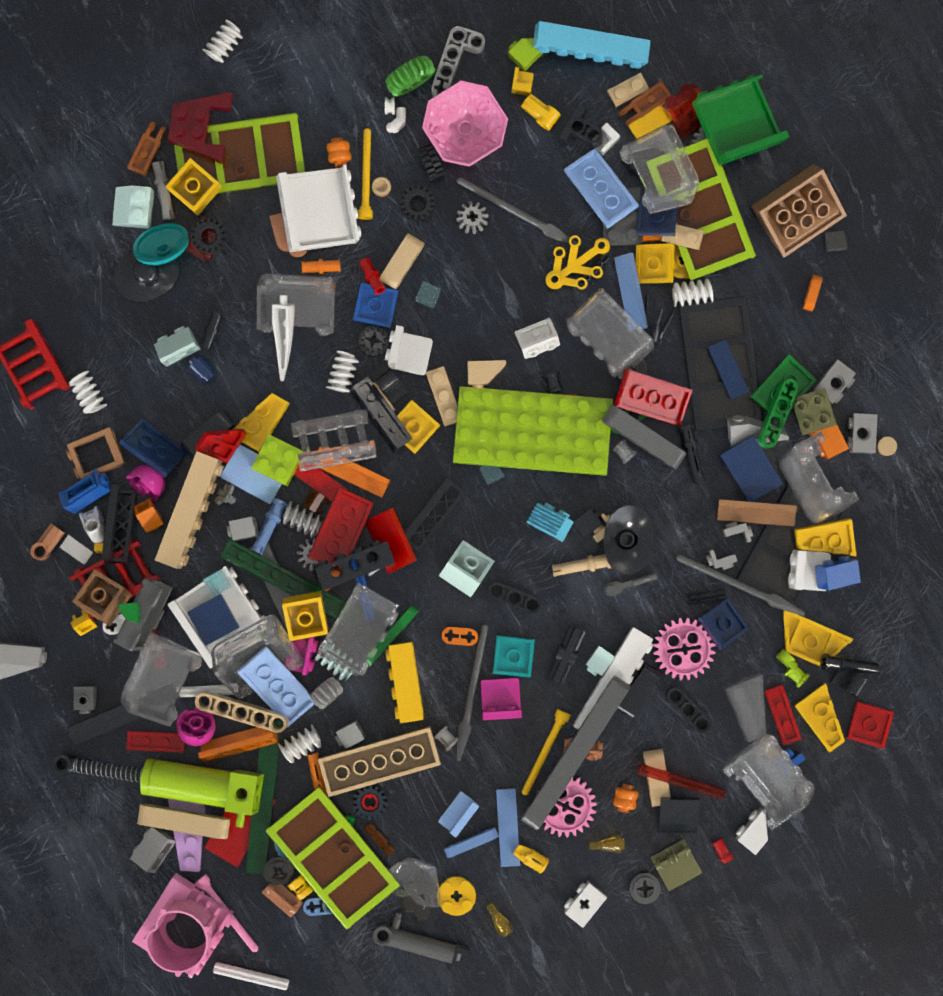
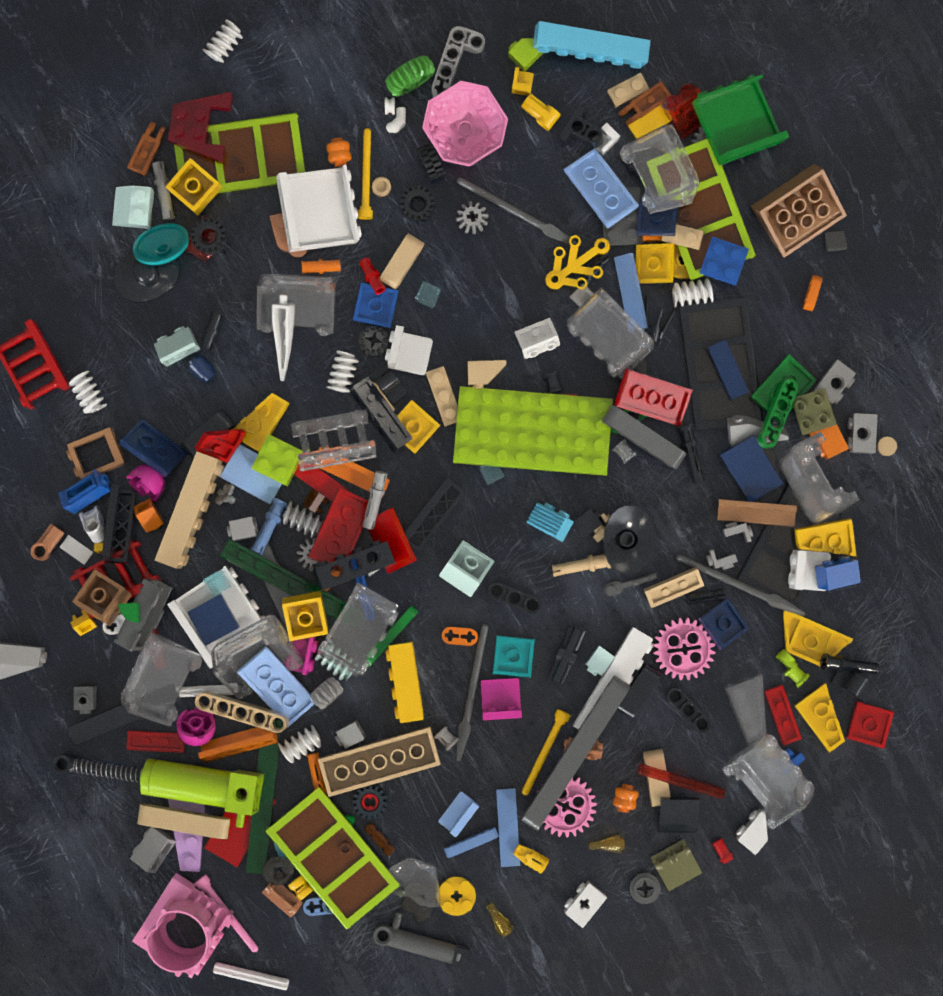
none -> light grey pin [362,470,388,529]
none -> light grey tile [569,284,597,310]
none -> tan plate [643,567,704,608]
none -> blue plate [699,237,749,286]

